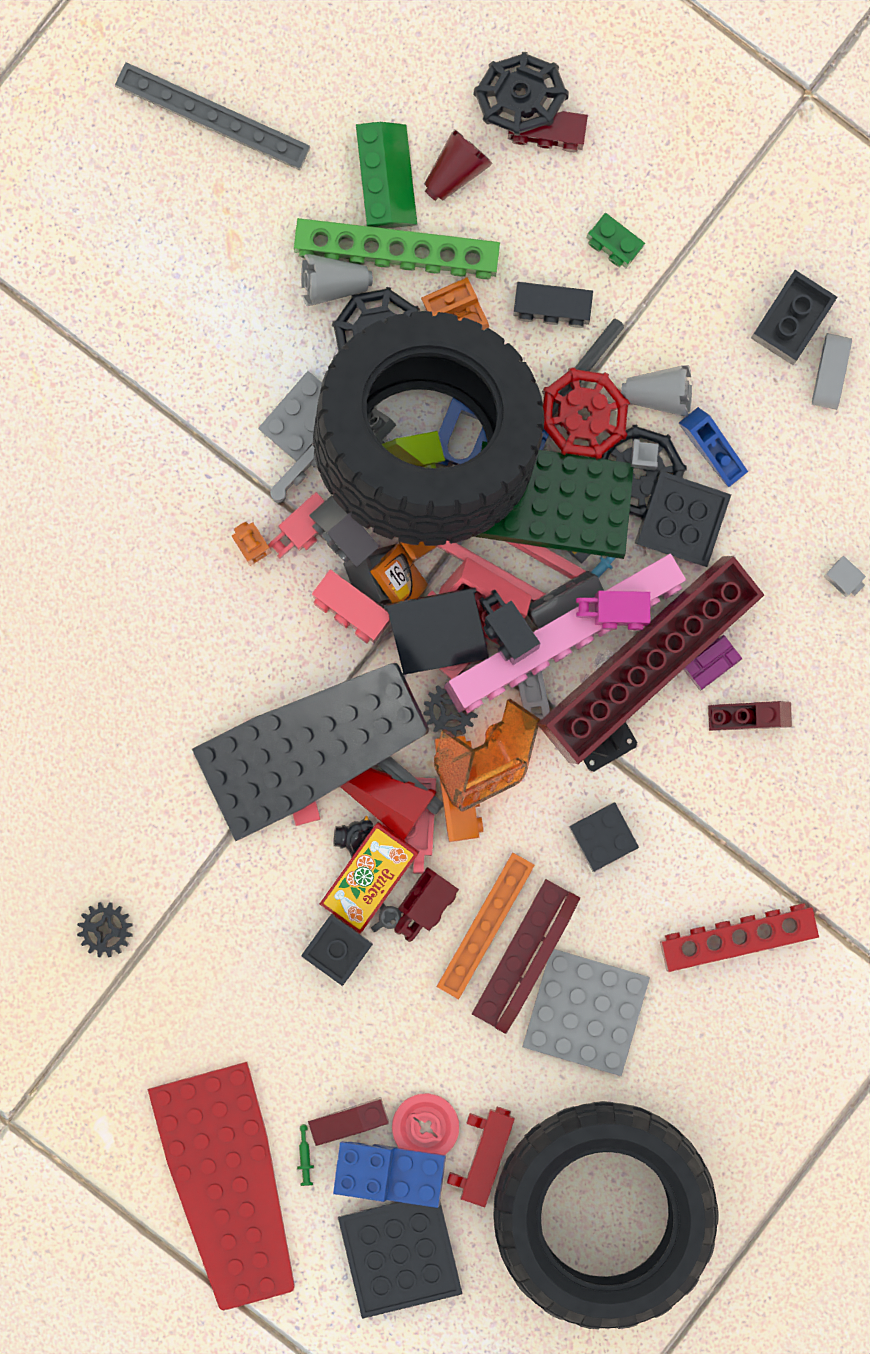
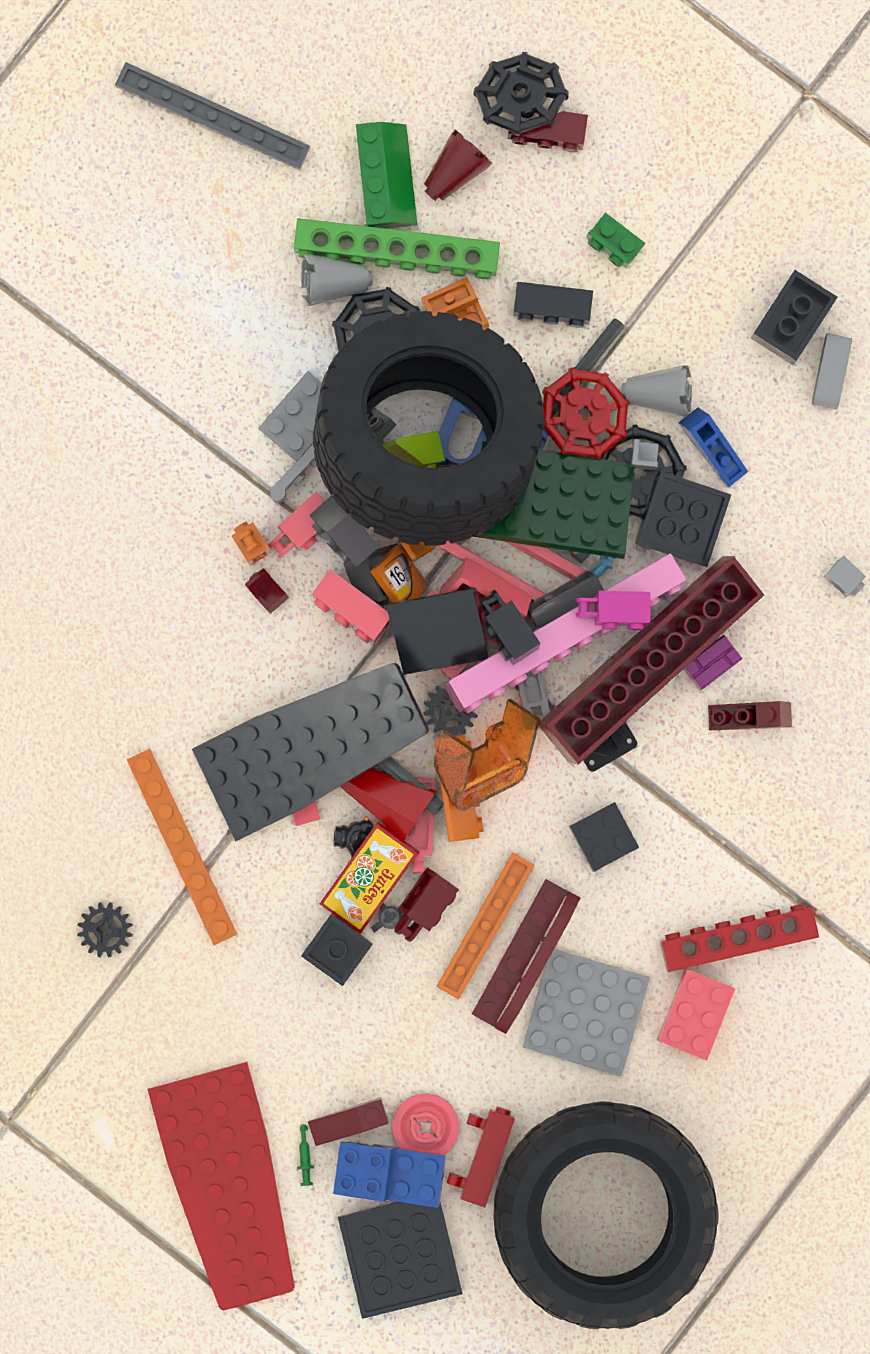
none -> orange plate [127,749,237,945]
none -> dark red bracket [245,568,289,614]
none -> coral brick [657,968,735,1061]

